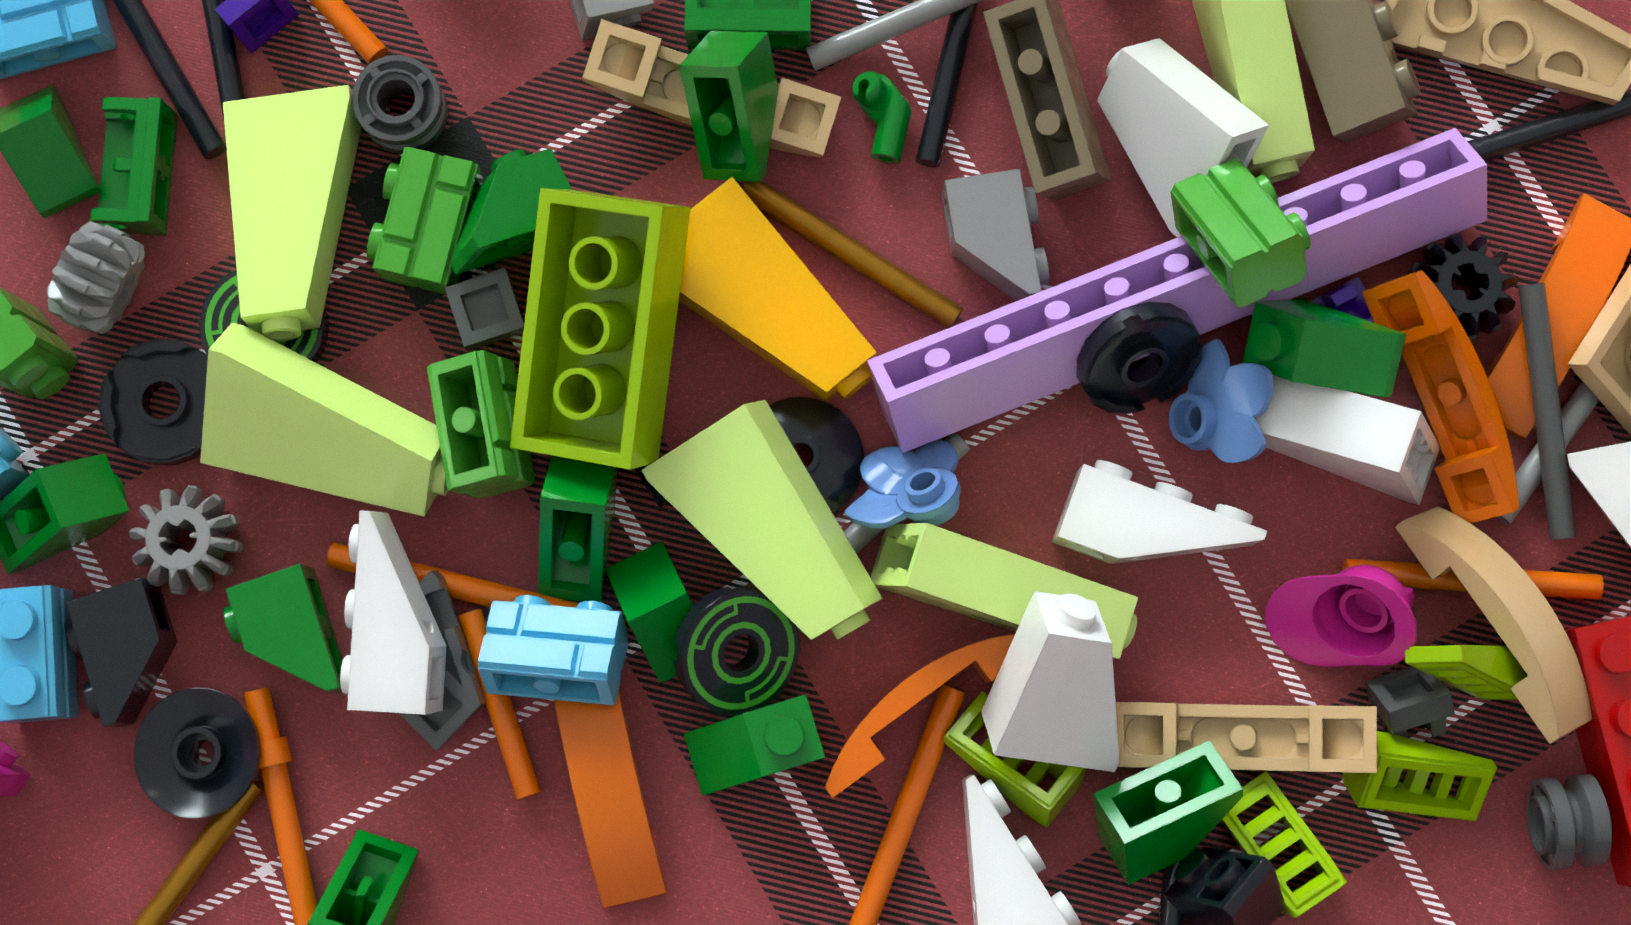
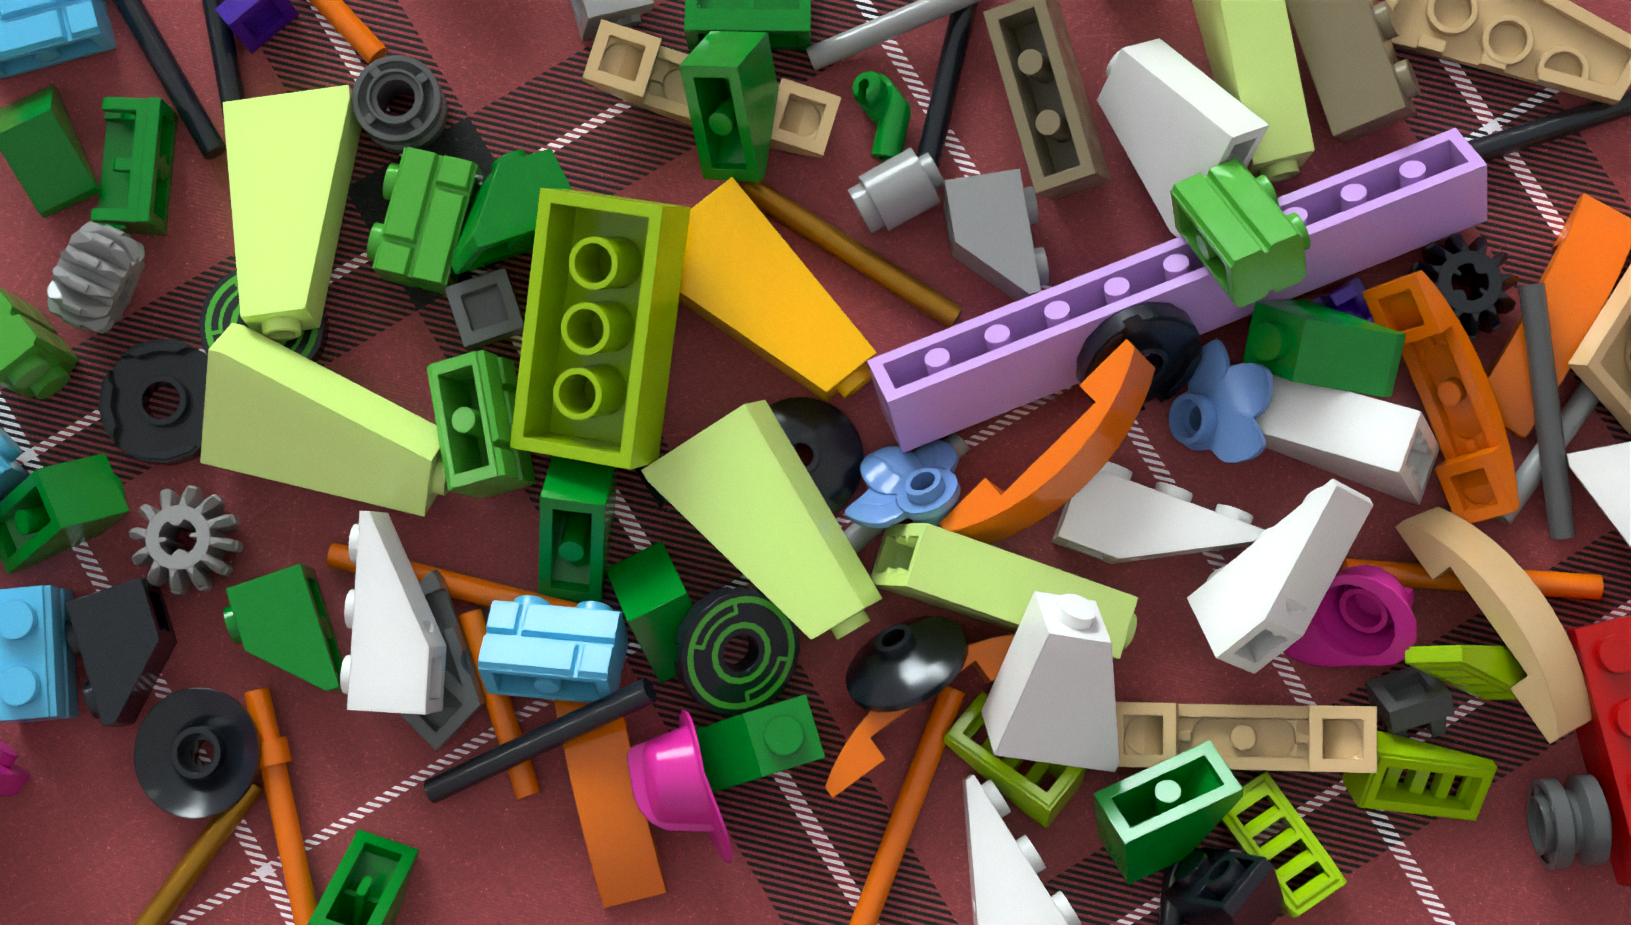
none -> black bar [424,678,657,803]
none -> dark pink piece [627,710,733,864]
none -> black dish [846,616,969,712]
none -> light grey brick [848,147,944,234]
none -> orange slope [939,339,1155,544]
none -> white slope [1187,479,1373,674]

